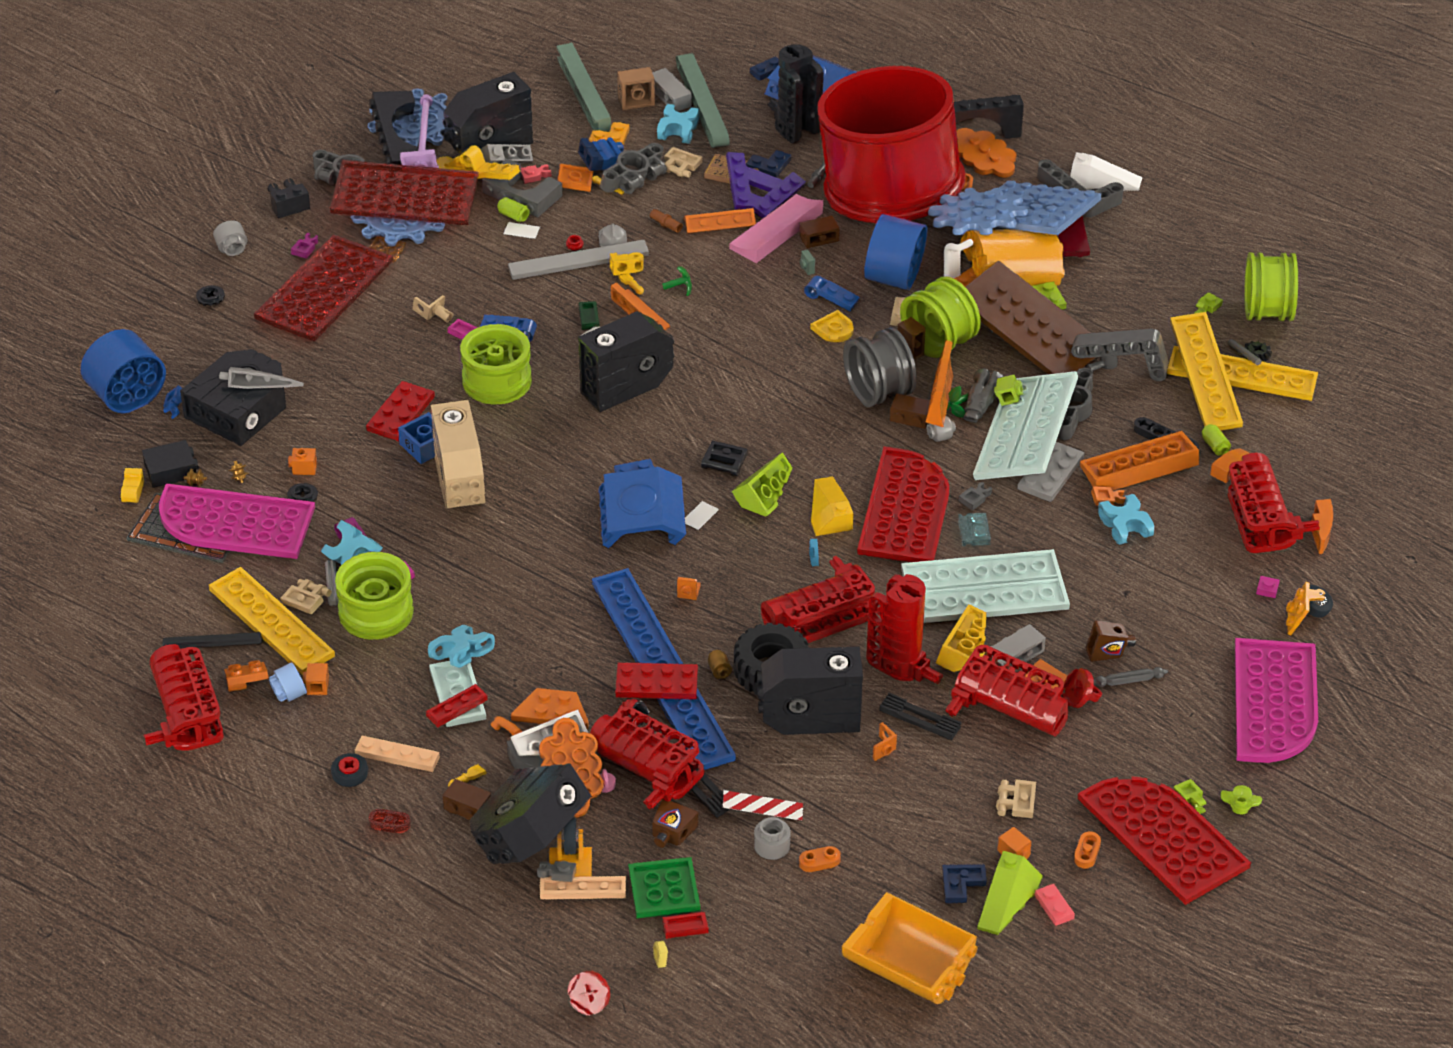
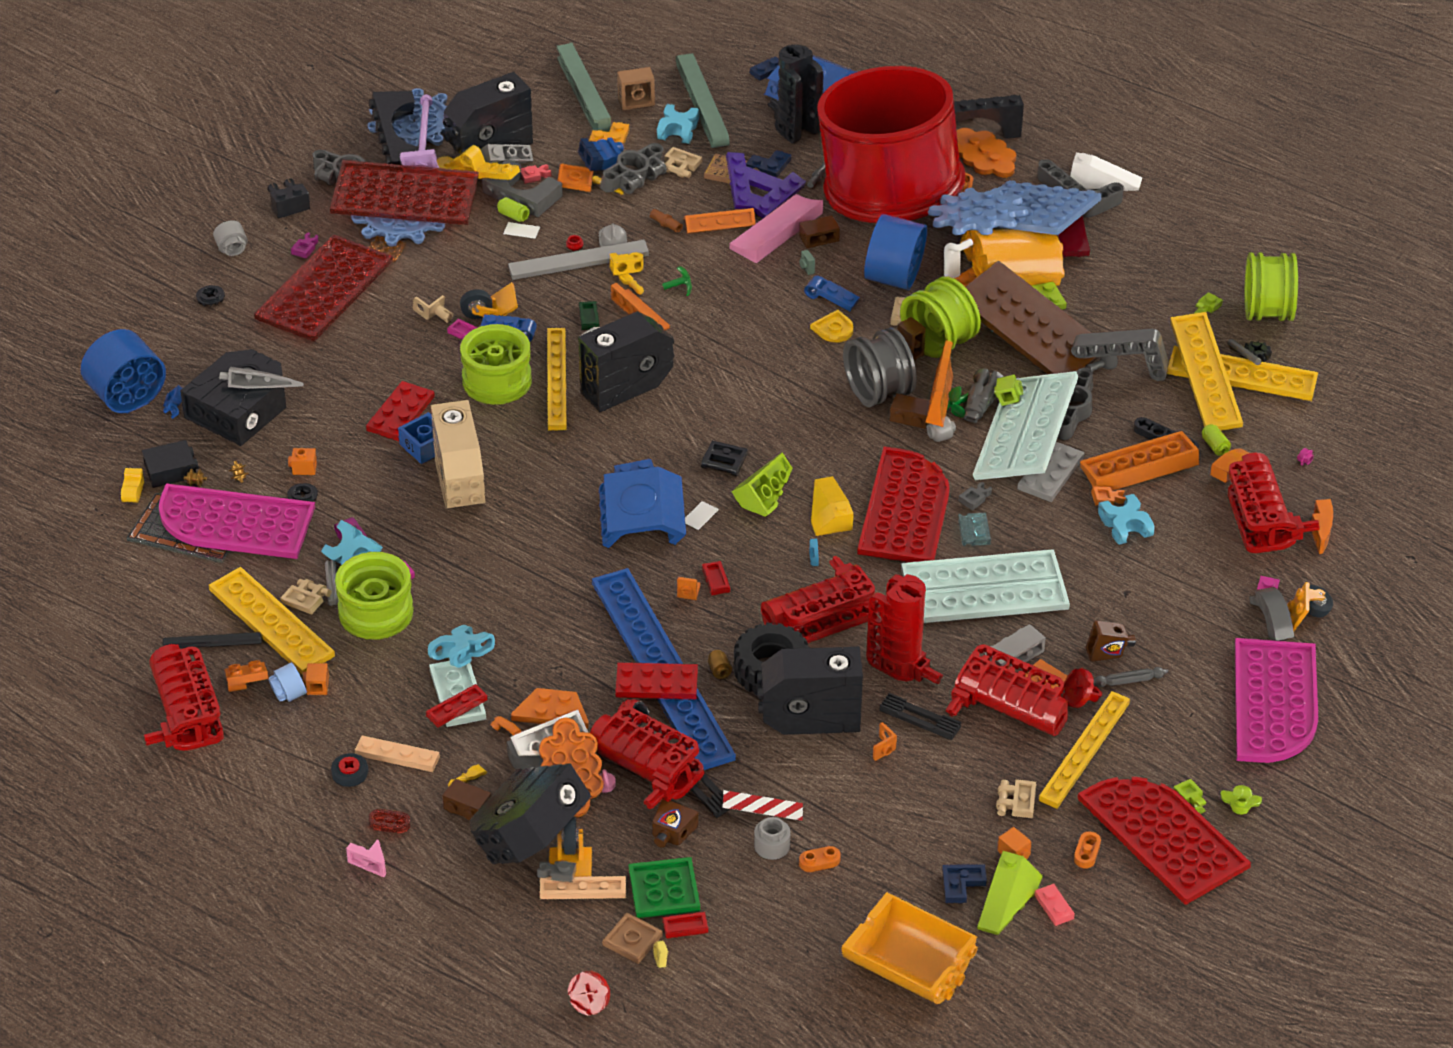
light grey brick [652,68,693,112] -> none
yellow wedge [936,604,986,672] -> none
none -> bright pink slope [346,840,386,877]
none -> plate [460,282,518,319]
none -> yellow plate [547,328,567,431]
none -> medium nougat tile [603,913,663,964]
none -> red tile [702,561,730,596]
none -> yellow plate [1039,691,1130,809]
none -> dark grey arch [1249,587,1294,641]
none -> dark pink plate [1297,448,1314,465]

